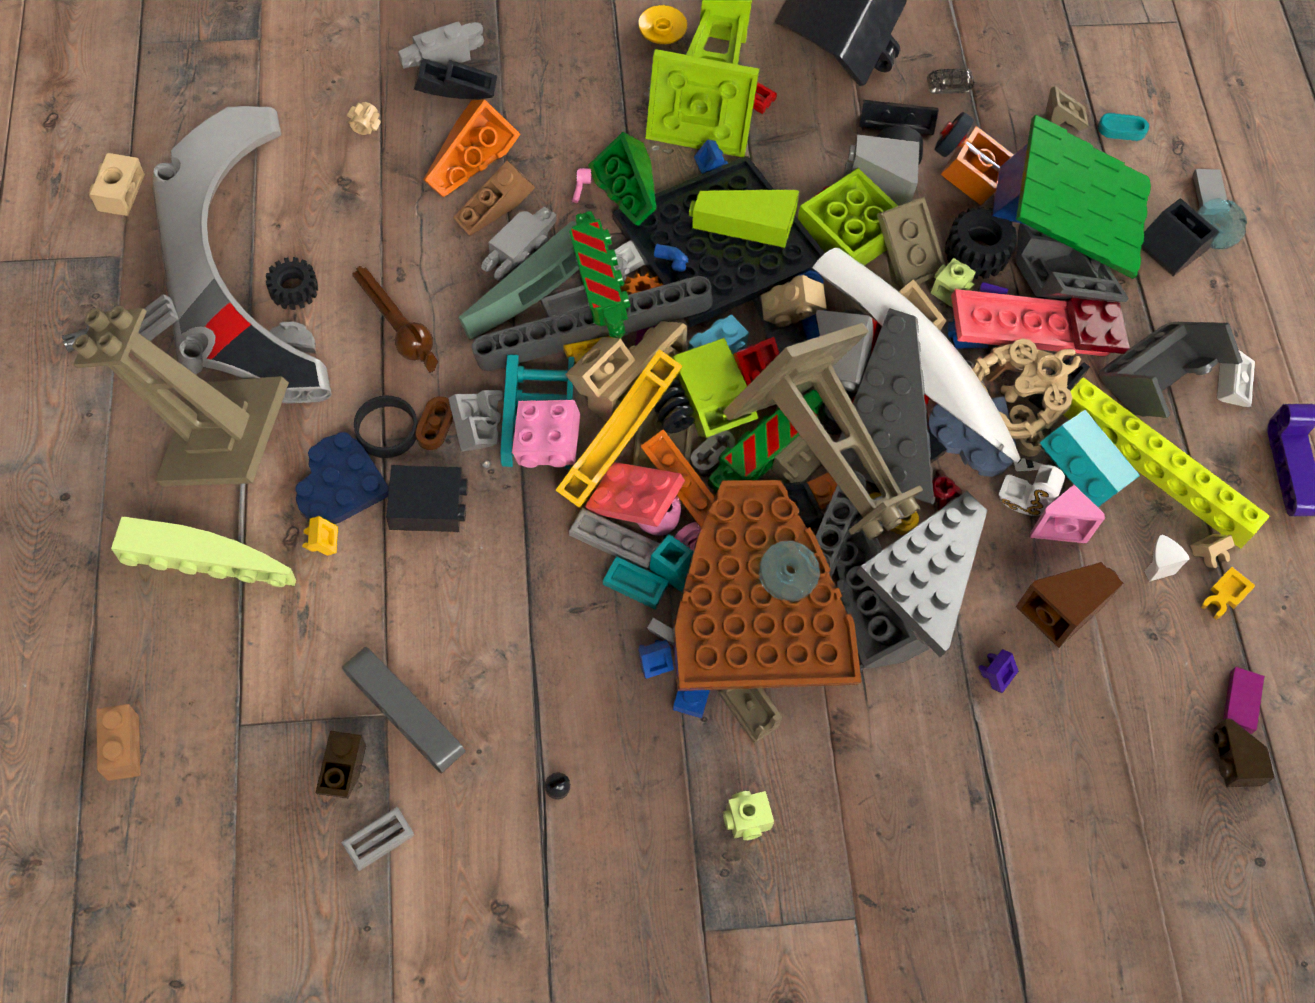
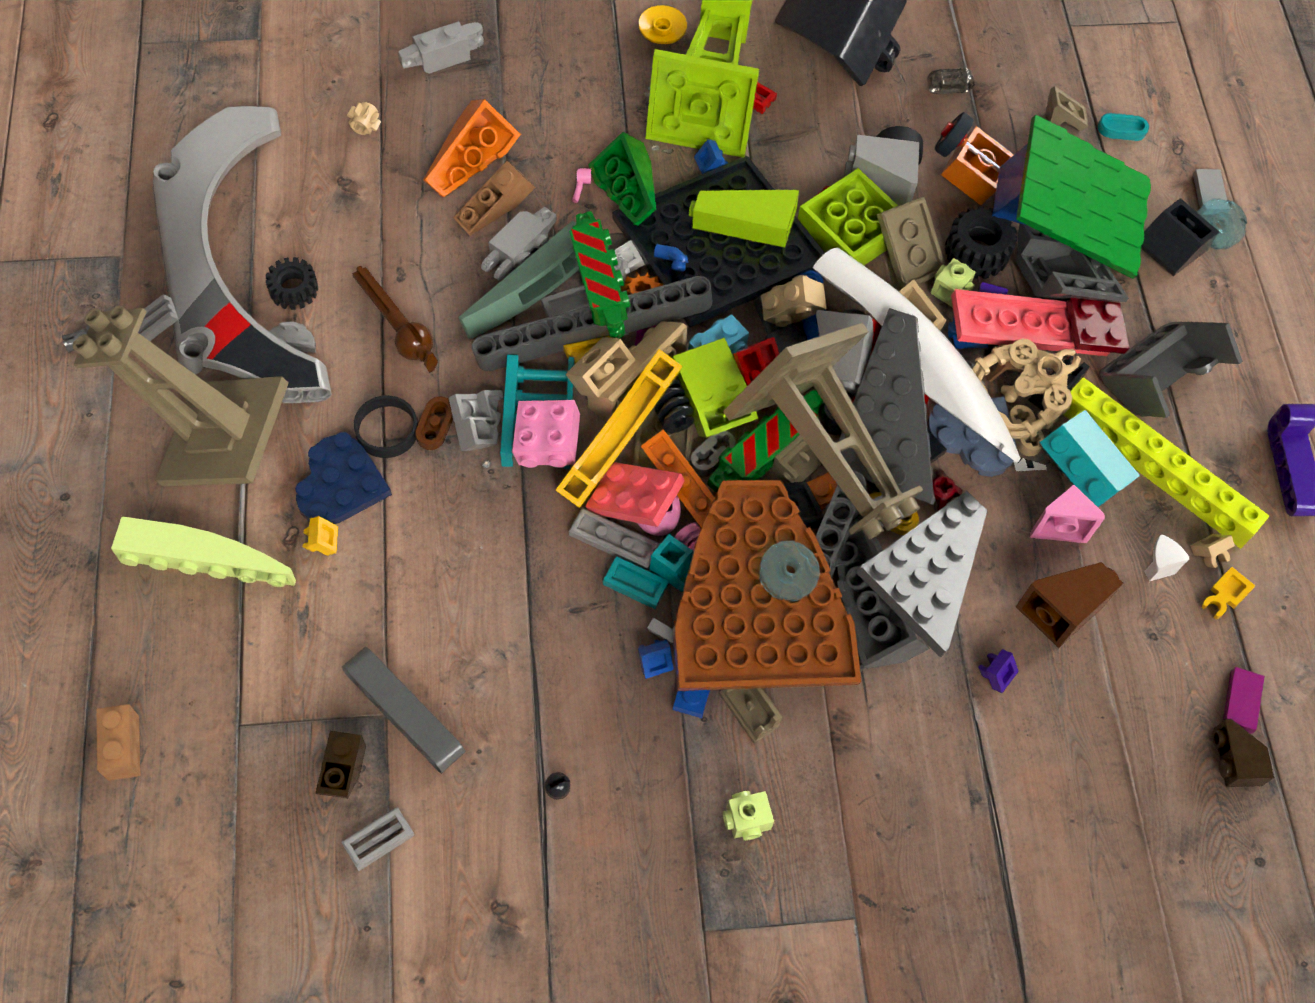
tan brick [89,153,145,216] -> none
black brick [386,465,468,532] -> none
black slope [414,58,497,99] -> none
black plate [859,100,939,135] -> none
white animal [999,465,1065,516] -> none
white slope [1217,350,1255,407] -> none

